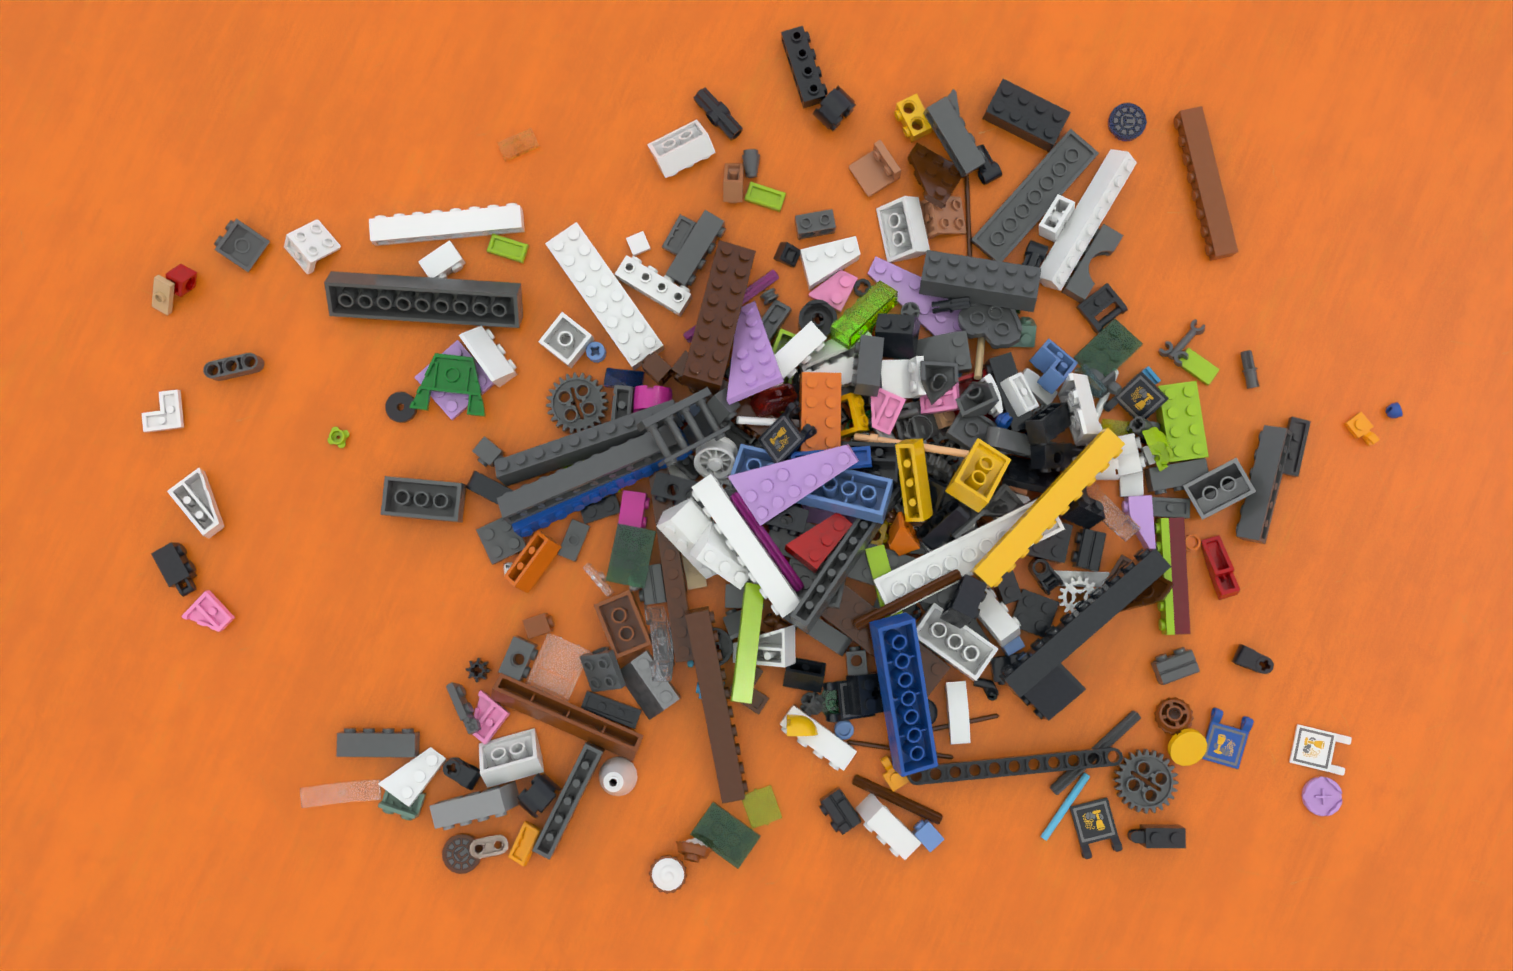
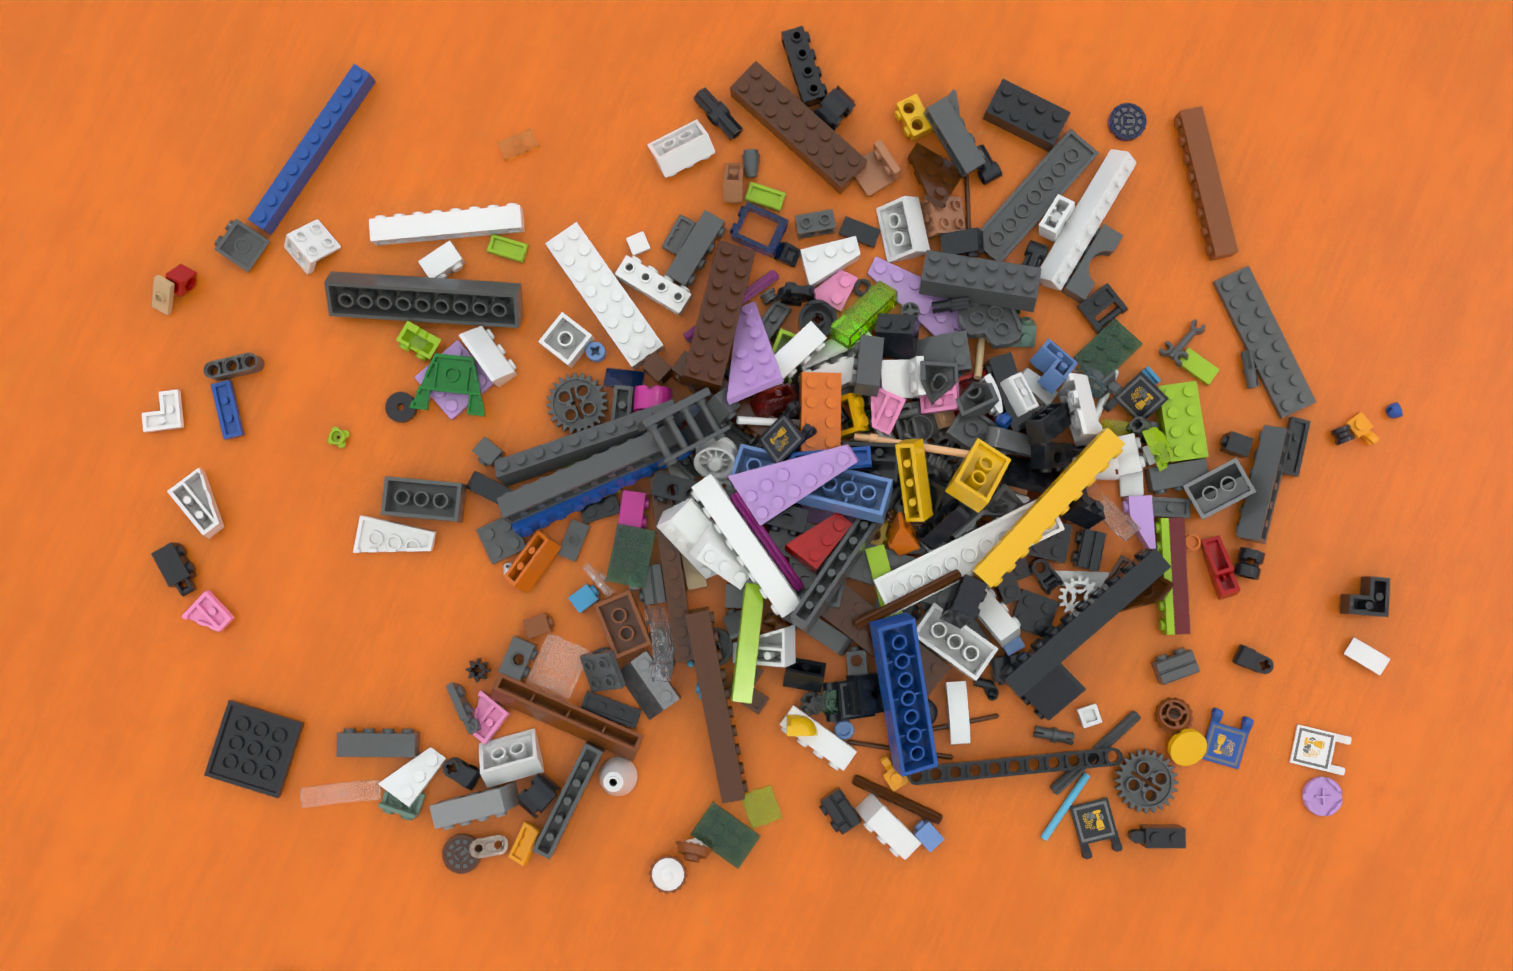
none -> black plate [204,700,304,798]
none -> blue plate [210,380,245,440]
none -> blue brick [248,64,376,235]
none -> white wing [353,515,436,553]
none -> lime cylinder [396,320,441,361]
none -> dark azure brick [568,584,600,613]
none -> reddish brown brick [730,61,867,194]
none -> clear blue window [730,202,789,258]
none -> black plate [777,282,816,306]
none -> black tile [839,216,881,249]
none -> black brick [940,227,984,258]
none -> black plate [1013,557,1032,580]
none -> dark grey pin [1033,725,1075,745]
none -> white plate [1076,703,1102,728]
none -> dark grey plate [1212,266,1316,419]
none -> black brick [1219,431,1254,459]
none -> black wheel [1233,547,1265,580]
none -> black wheel [1330,424,1355,445]
none -> black brick [1340,576,1390,617]
none -> white slope [1344,638,1390,676]

